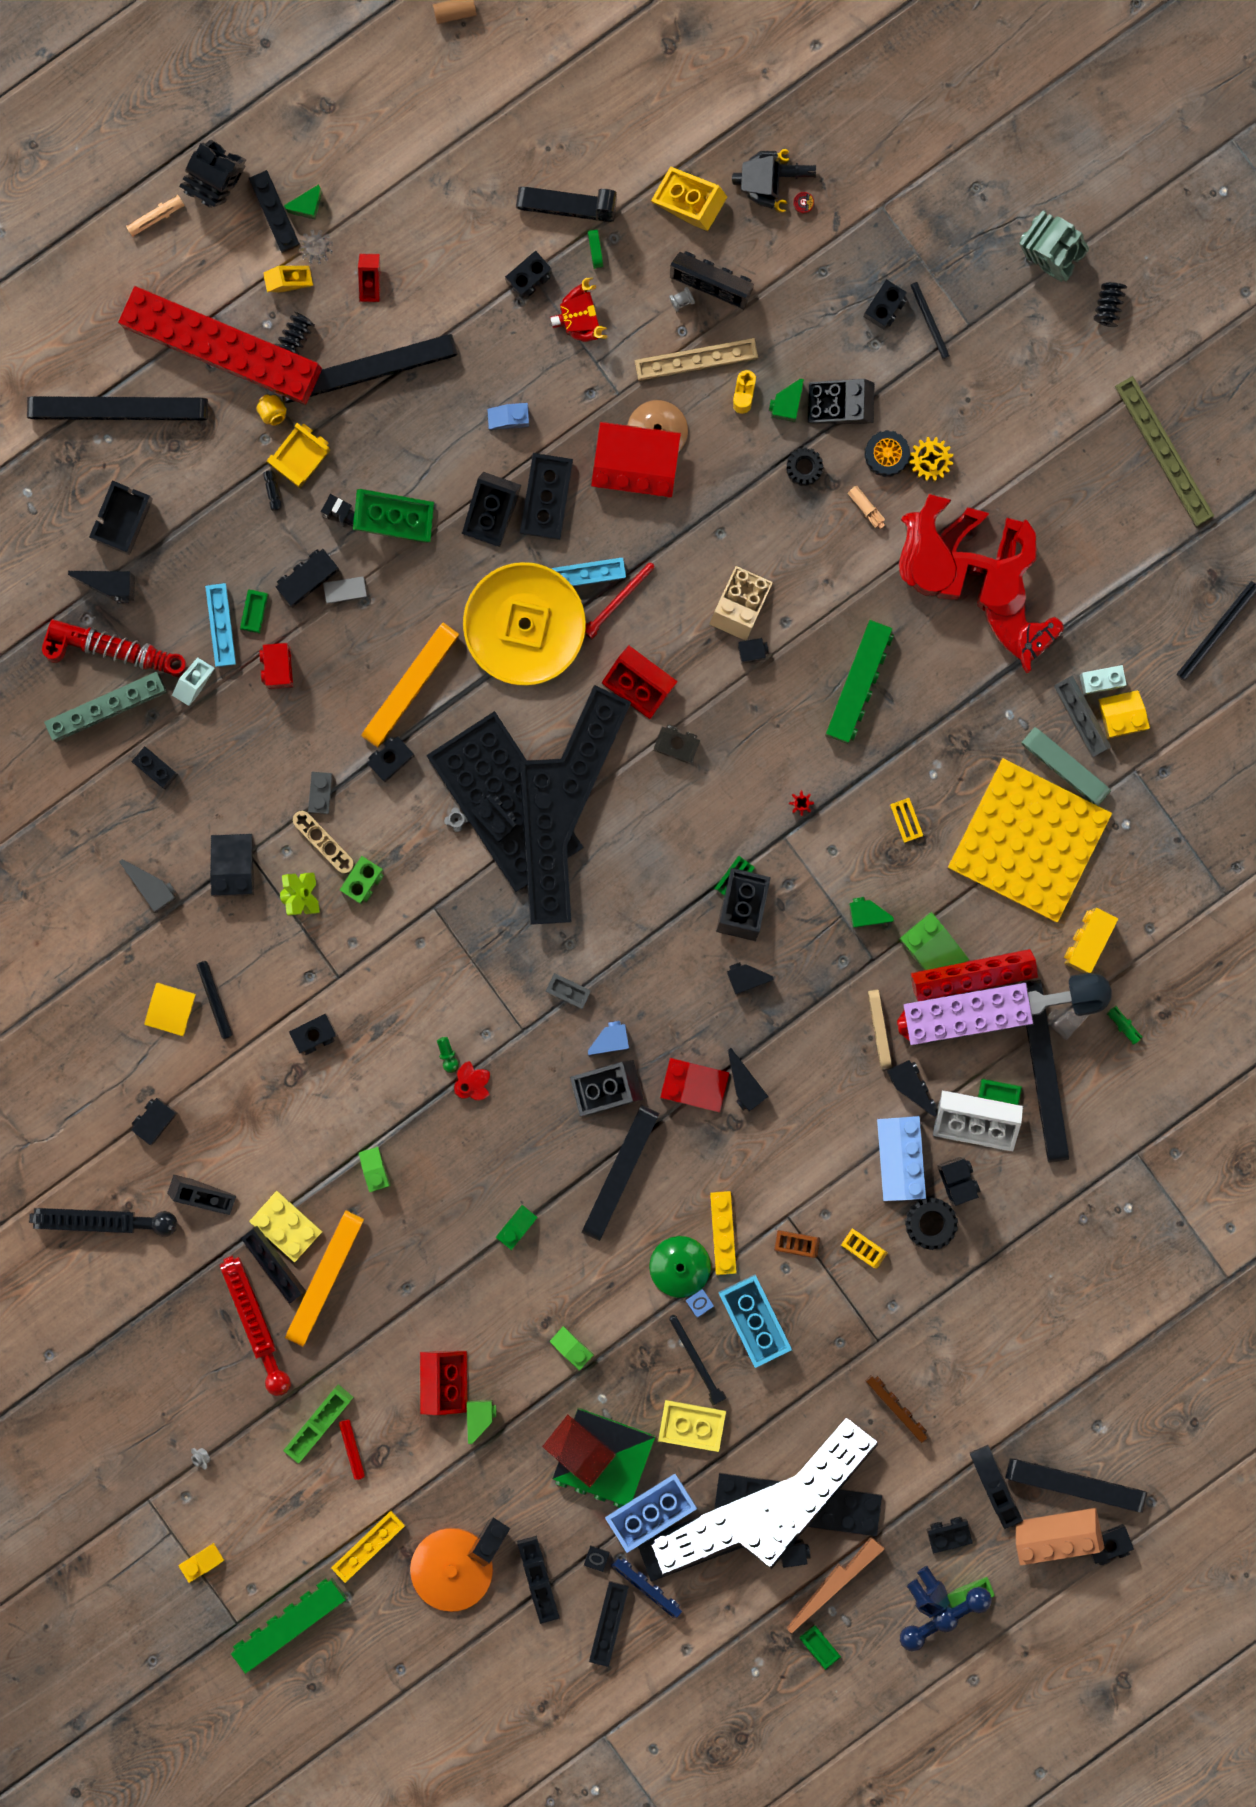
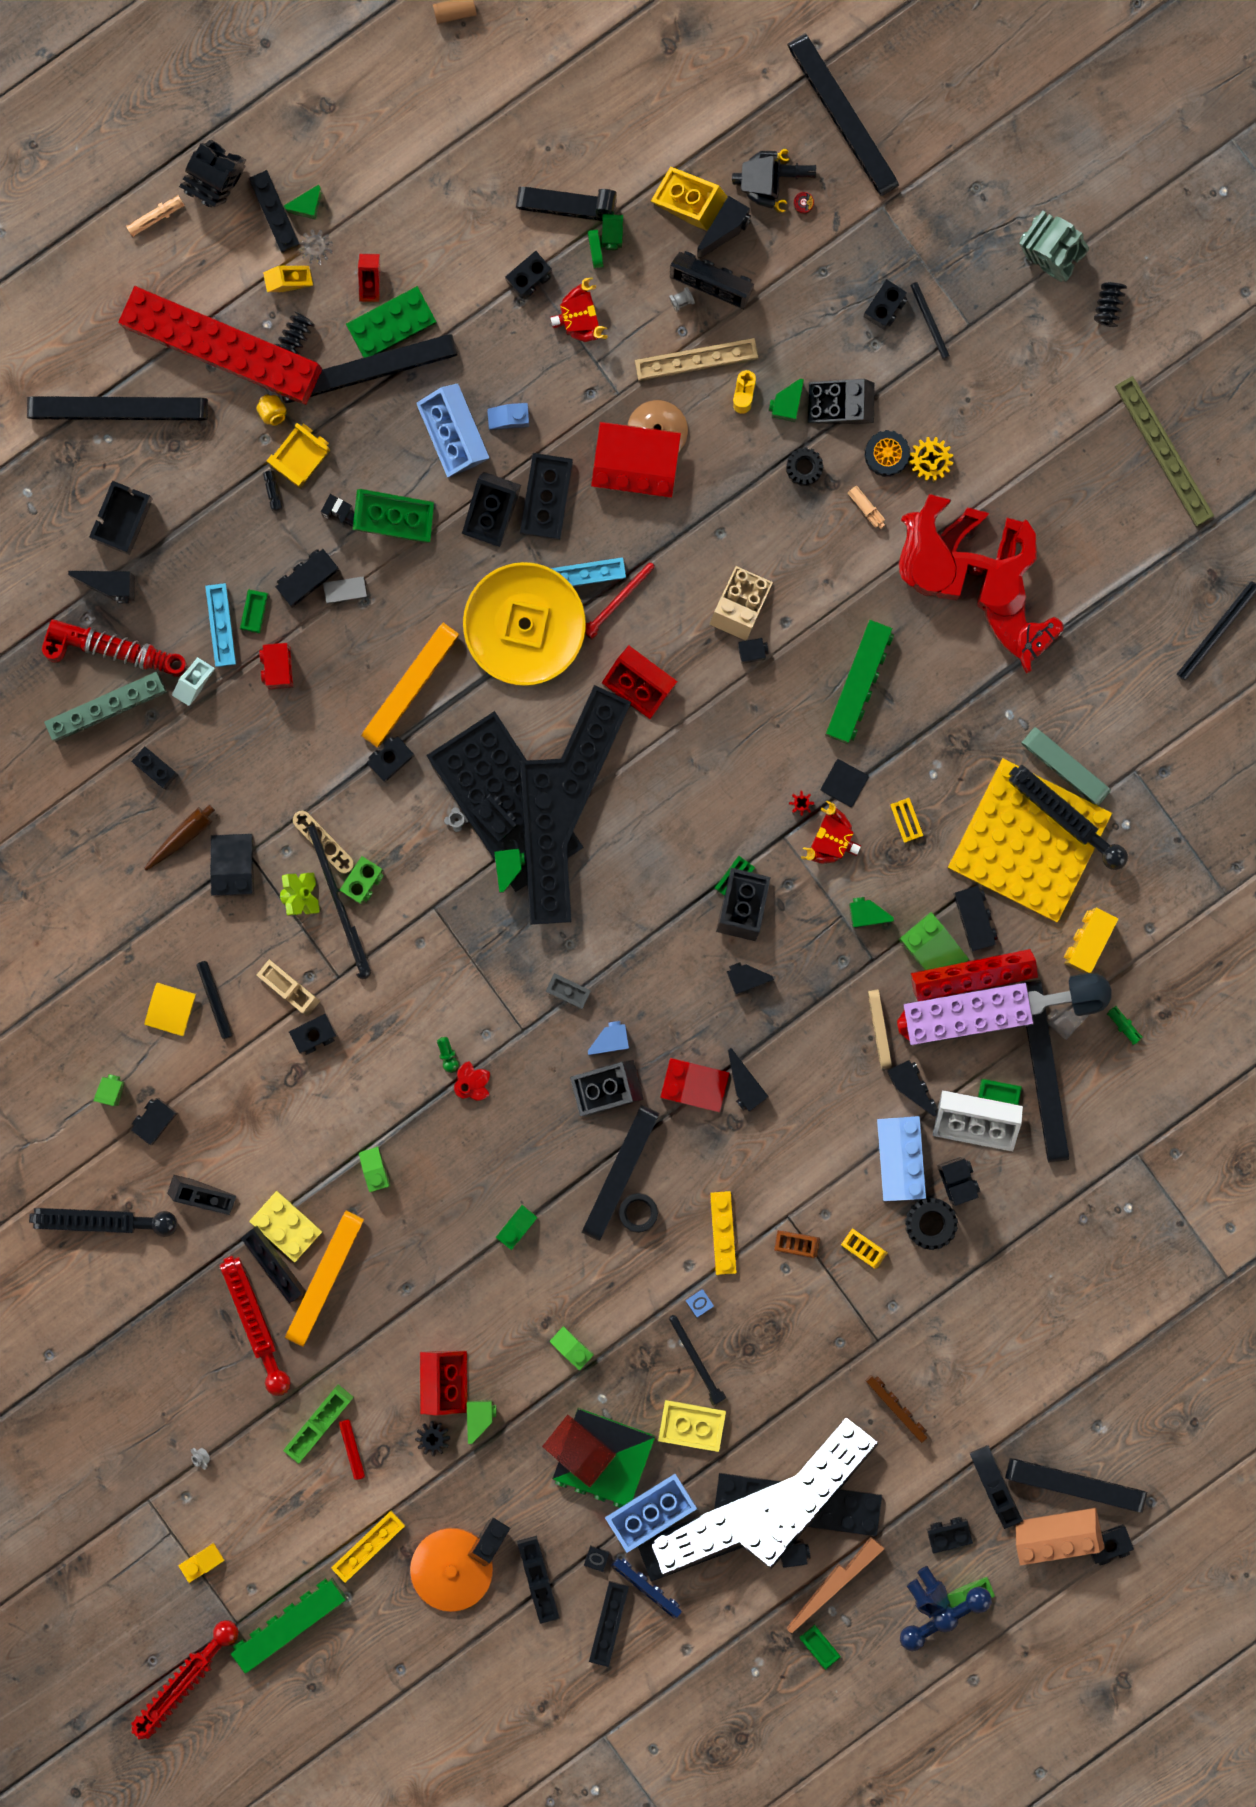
dark grey slope [119,859,176,912] -> none
dark grey plate [308,772,332,814] -> none
green dish [649,1236,711,1298] -> none
clear smoke brick [653,724,700,765] -> none
medium azure brick [718,1274,792,1368] -> none
dark grey plate [1054,675,1111,757] -> none
light aqua brick [1080,665,1126,695] -> none
yellow slope [1098,690,1150,739] -> none
none -> bright green slope [94,1074,125,1106]
none -> red gear [131,1620,239,1740]
none -> reddish brown piece [144,804,215,871]
none -> tan slope [257,959,320,1017]
none -> black bar [307,825,371,979]
none -> green plate [346,286,437,358]
none -> black gear [415,1421,451,1456]
none -> light blue slope [416,384,489,478]
none -> green slope [495,849,525,893]
none -> green slope [602,214,623,251]
none -> black tyre [619,1193,658,1233]
none -> black slope [697,196,751,259]
none -> black beam [787,33,899,196]
none -> red torso [801,801,861,864]
none -> black sticker [820,759,869,807]
none -> black brick [953,886,998,952]
none -> black gear [1008,765,1128,870]

